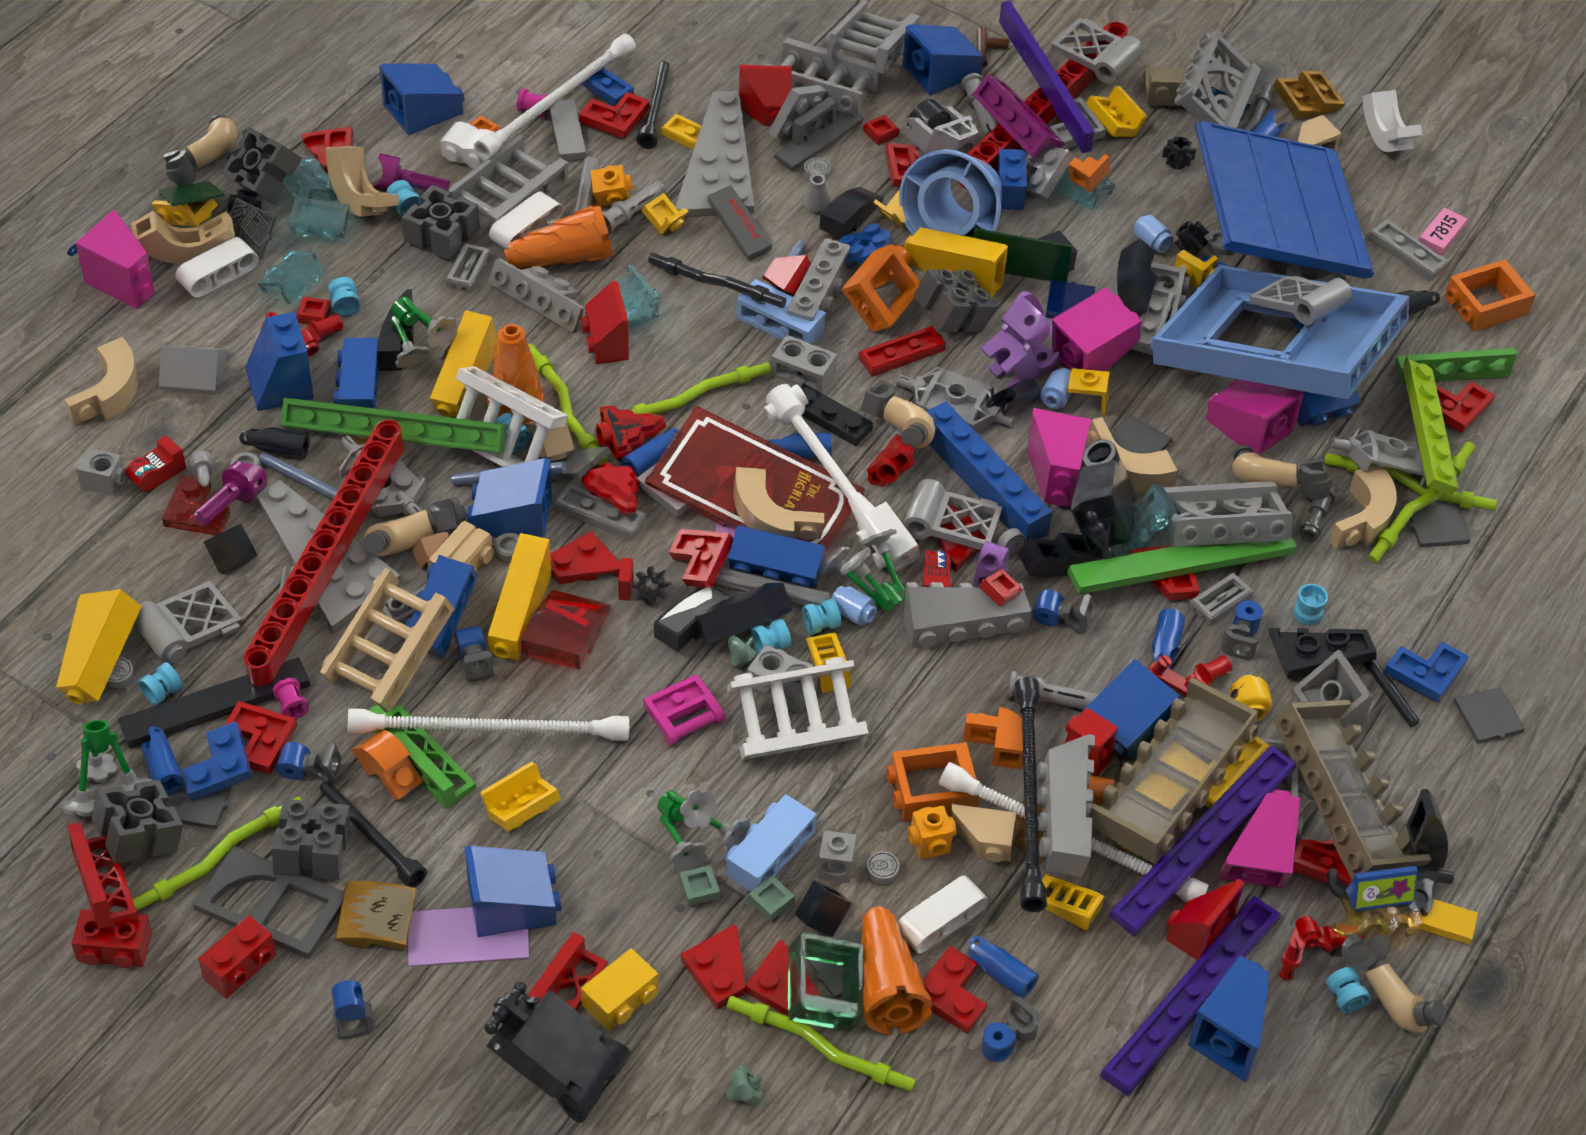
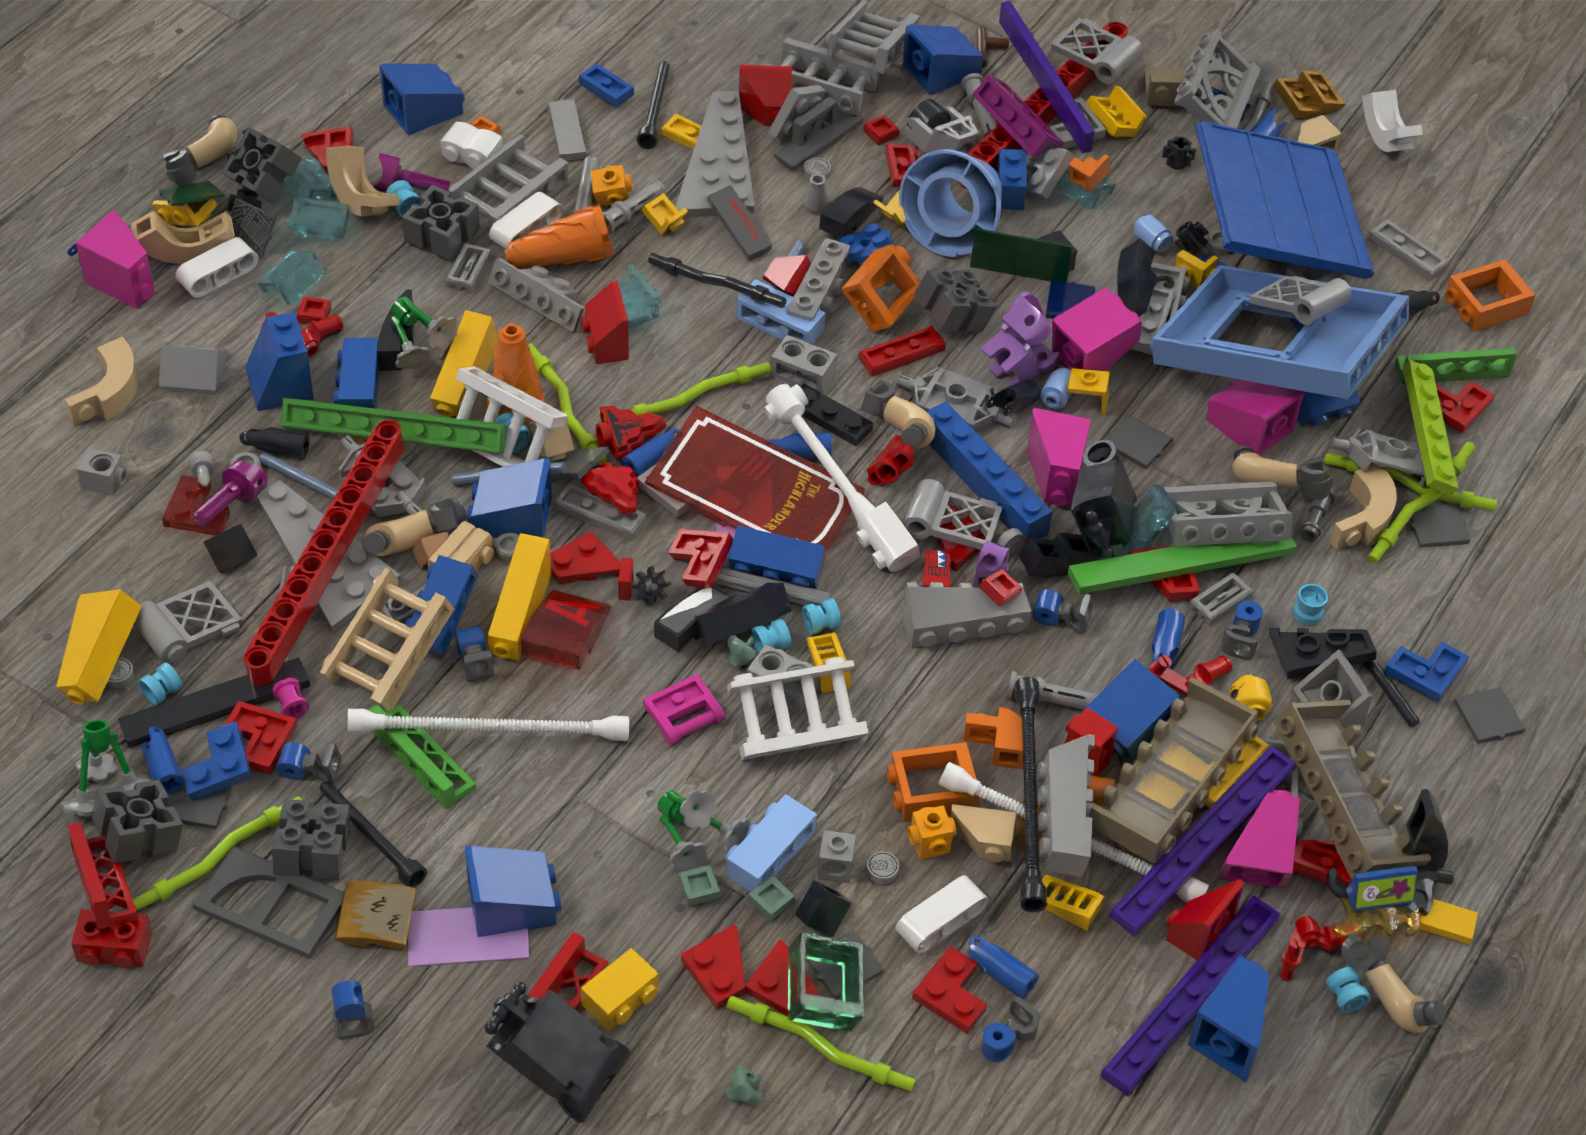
red leg [125,435,186,492] -> none
red brick [198,915,276,999] -> none
medium azure wheel [328,277,361,316] -> none
orange brick [351,730,424,800] -> none
white hose [474,34,636,160] -> none
yellow bracket [480,762,561,832] -> none
dark pink bush [516,88,548,118] -> none
red plate [579,92,650,139] -> none
tan arch [734,467,824,540] -> none
plant [821,529,905,613] -> none
light blue brick [832,586,877,626] -> none
orange cone [861,906,933,1035] -> none
yellow slope [904,227,1008,299] -> none
tan arch [1087,417,1178,493] -> none
bright pink tile [1419,208,1468,255] -> none

